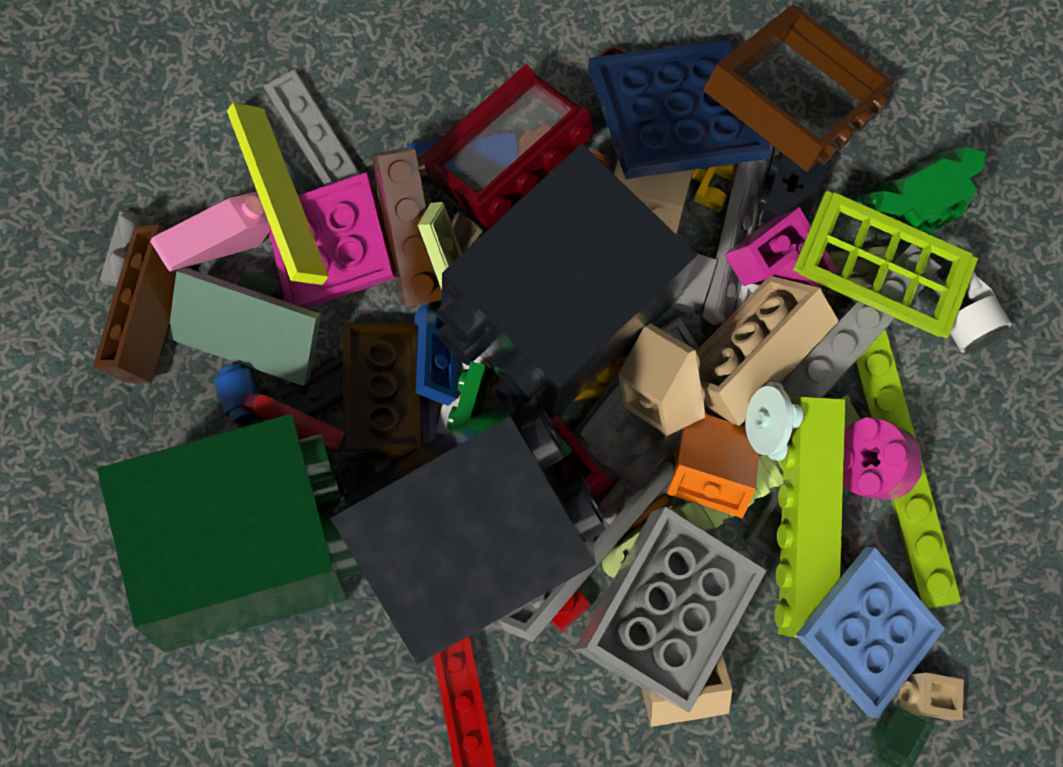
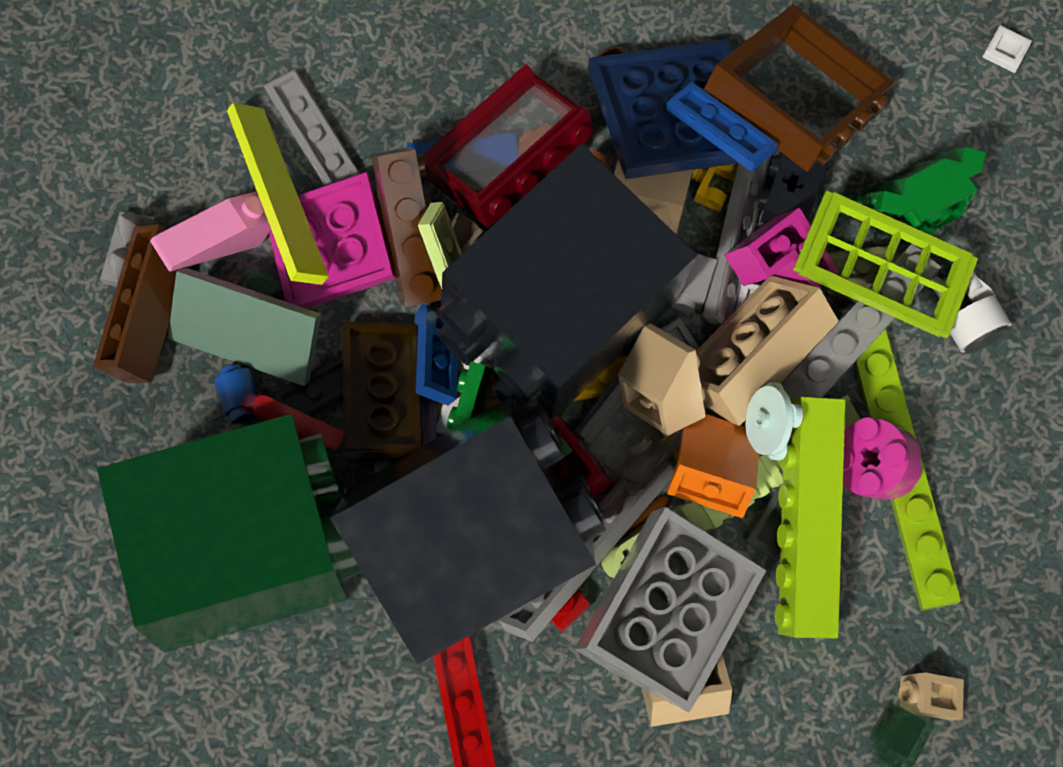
medium blue plate [796,547,945,718] -> none
none -> blue tile [666,82,778,172]
none -> white tile [983,25,1032,73]

